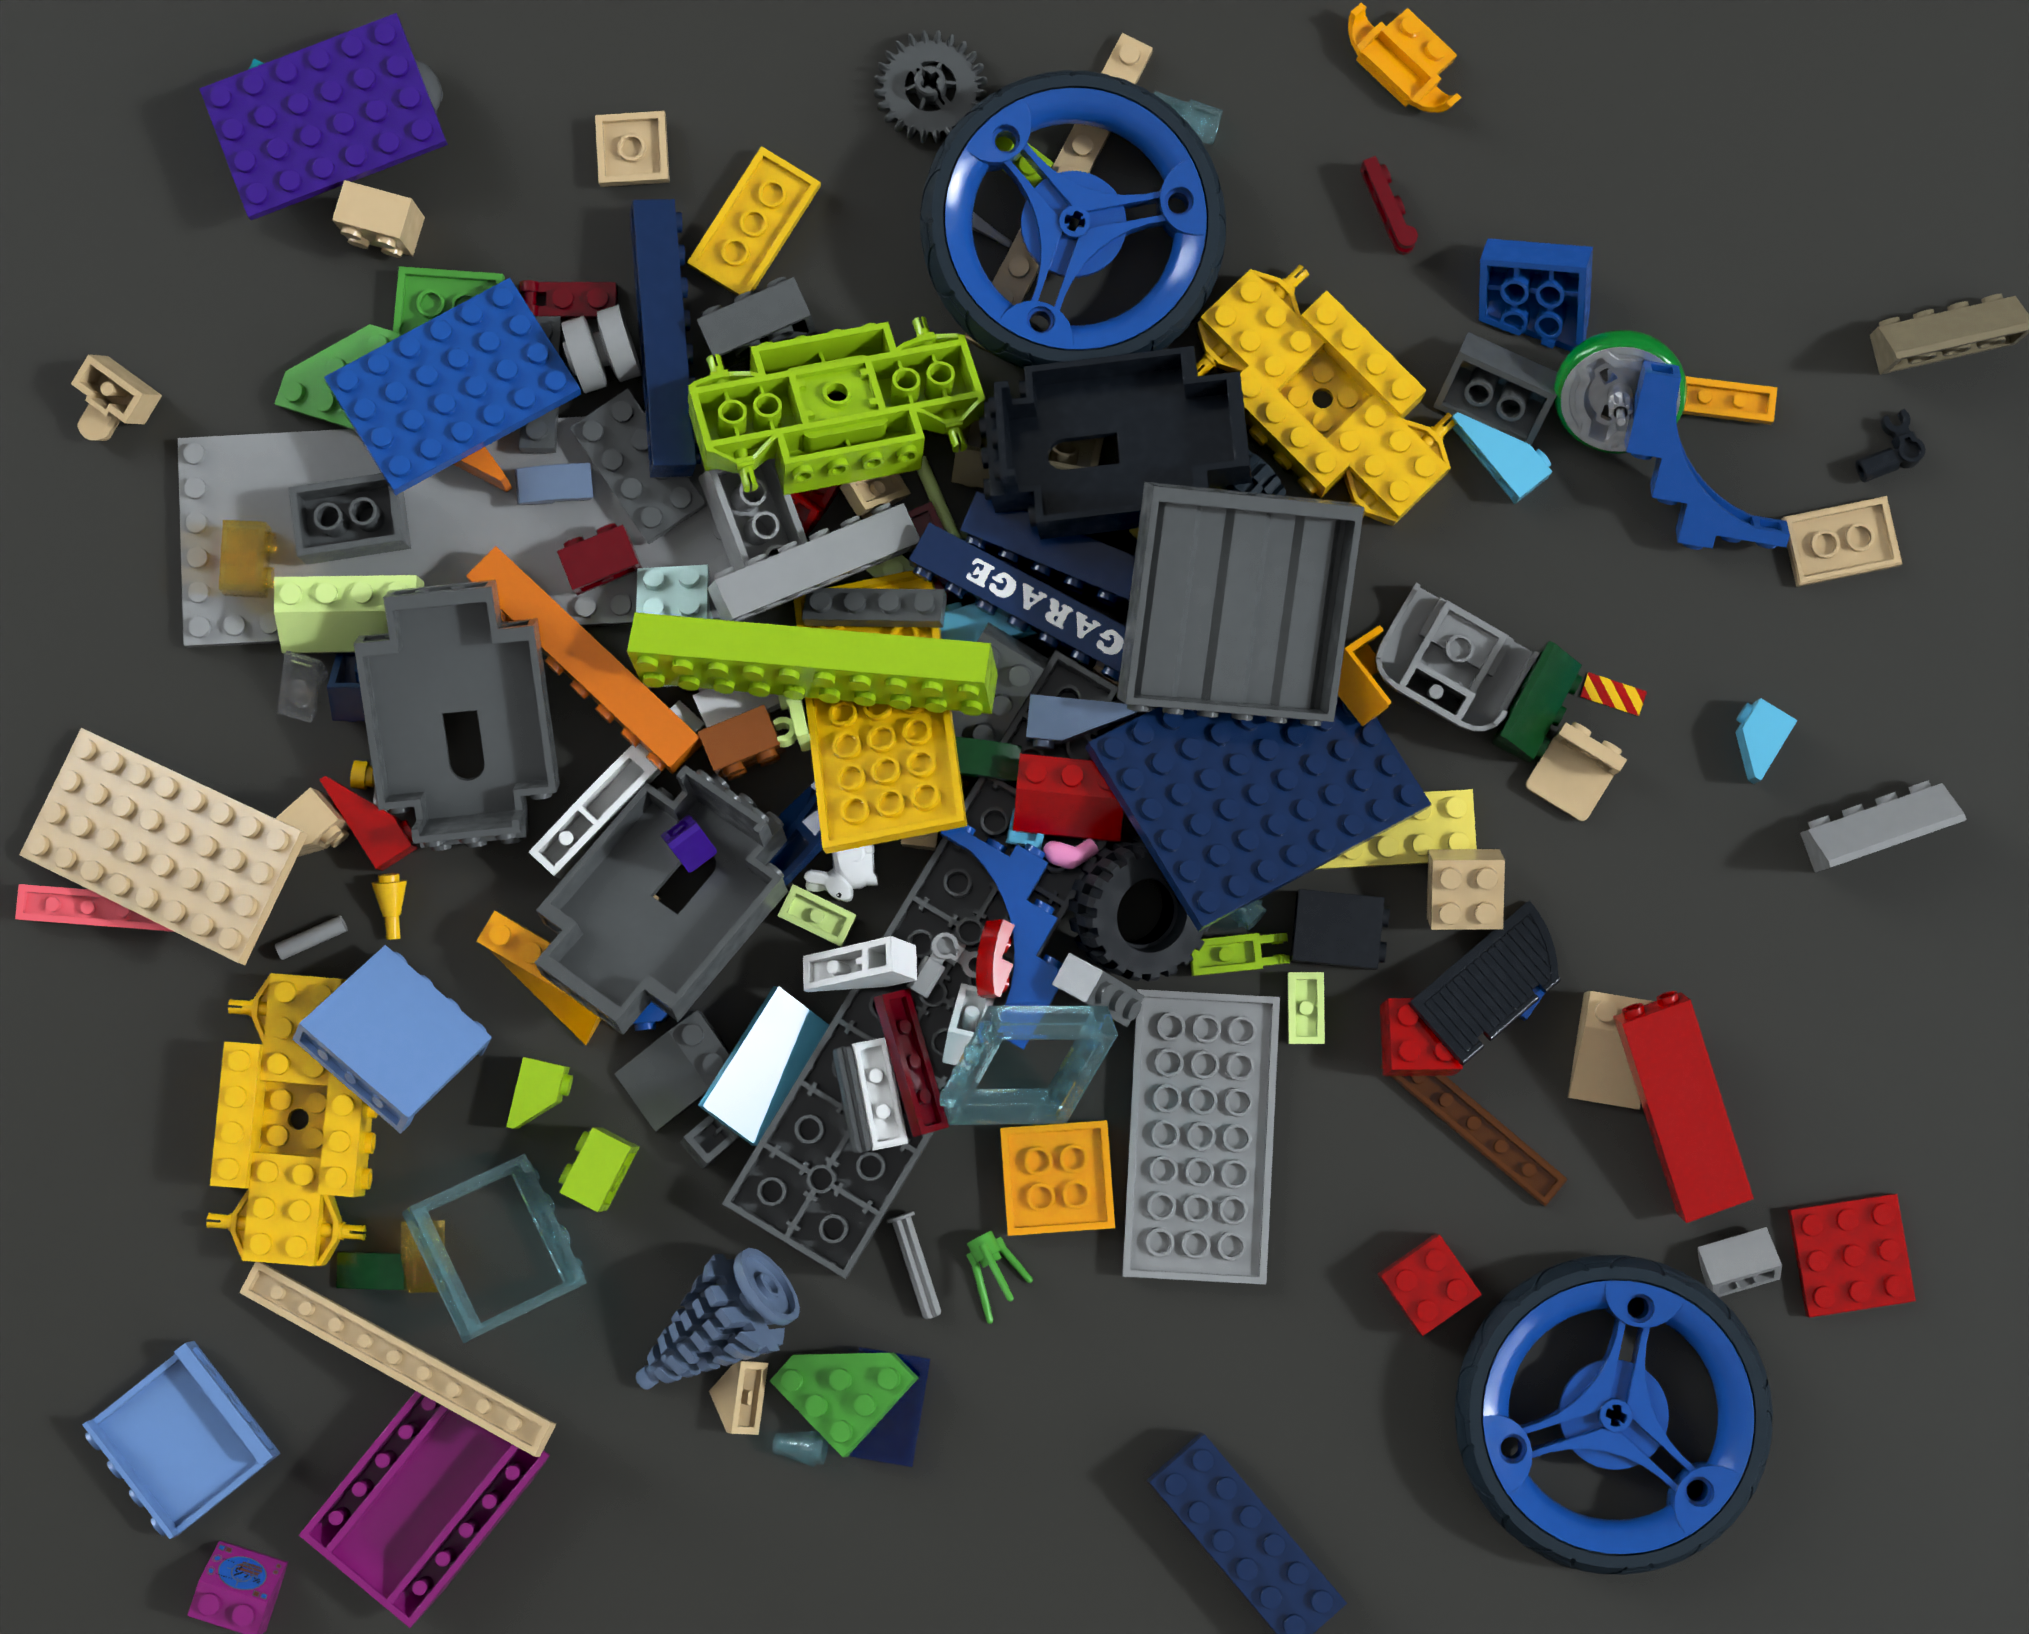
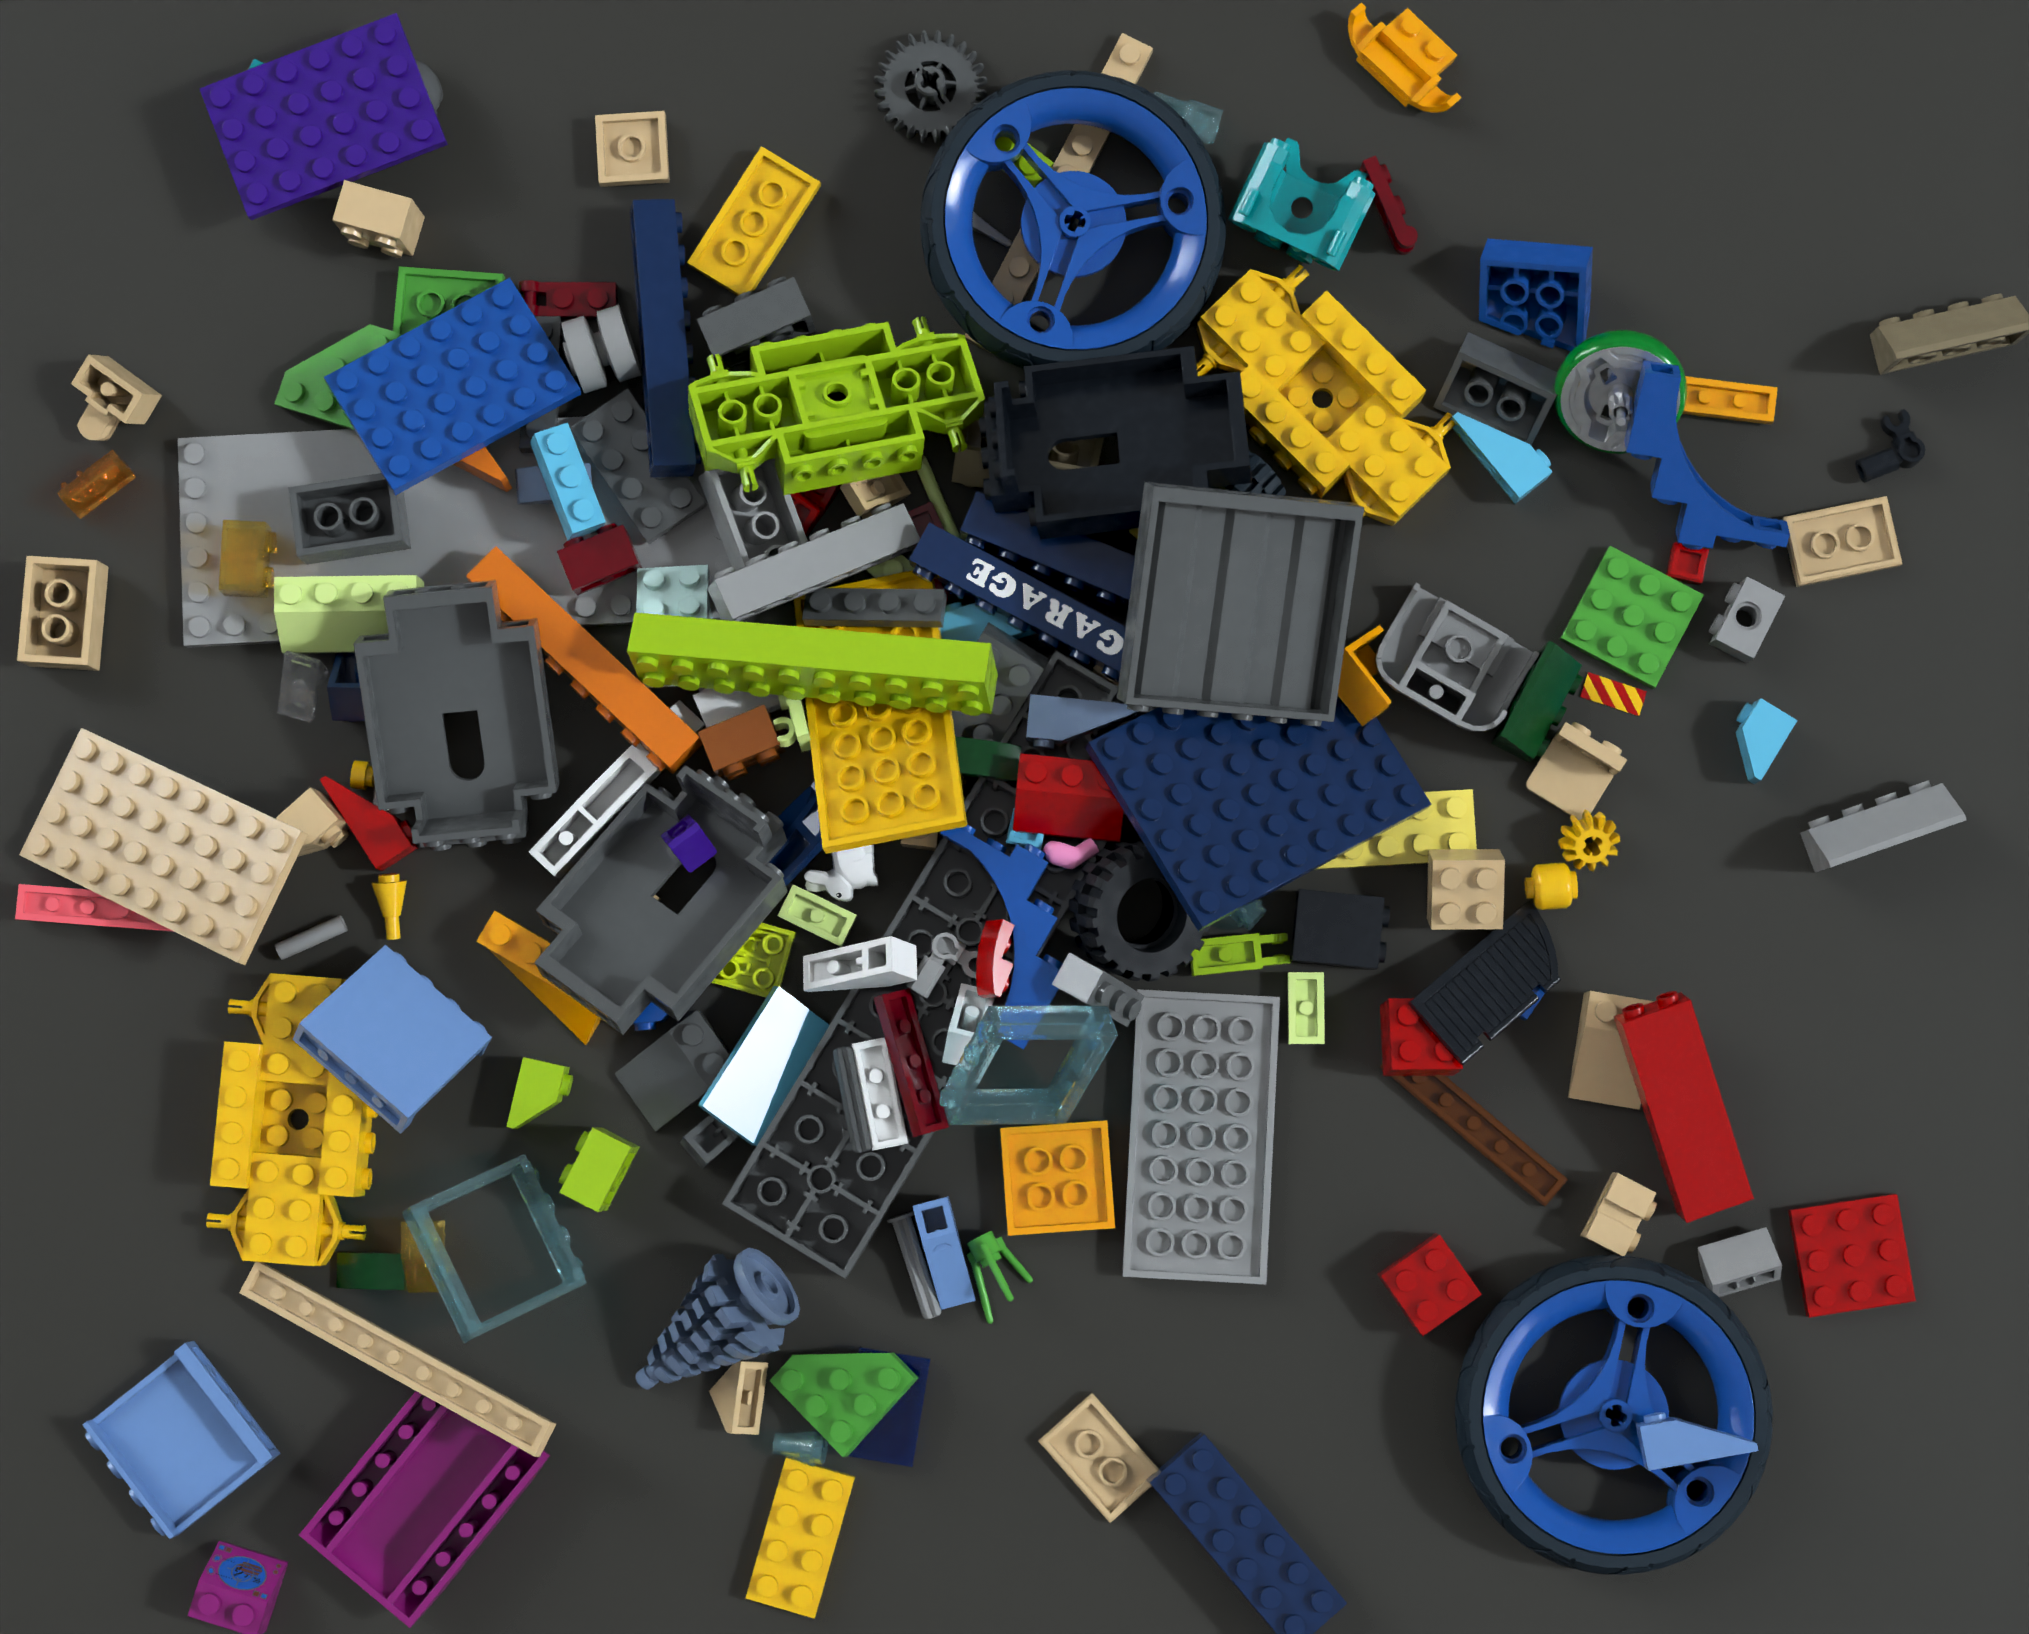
none -> tan brick [17,556,109,671]
none -> clear orange plate [57,449,136,519]
none -> medium azure brick [530,422,606,541]
none -> neon yellow tile [711,923,796,998]
none -> yellow plate [745,1457,855,1619]
none -> medium blue slope [912,1196,976,1310]
none -> tan tile [1038,1393,1159,1523]
none -> teal piece [1228,138,1375,271]
none -> yellow head [1524,863,1578,910]
none -> yellow gear [1558,809,1620,872]
none -> bright green plate [1559,546,1704,689]
none -> tan brick [1580,1172,1657,1256]
none -> medium blue slope [1636,1412,1759,1471]
none -> red tile [1666,542,1709,585]
none -> light grey brick [1709,577,1785,663]

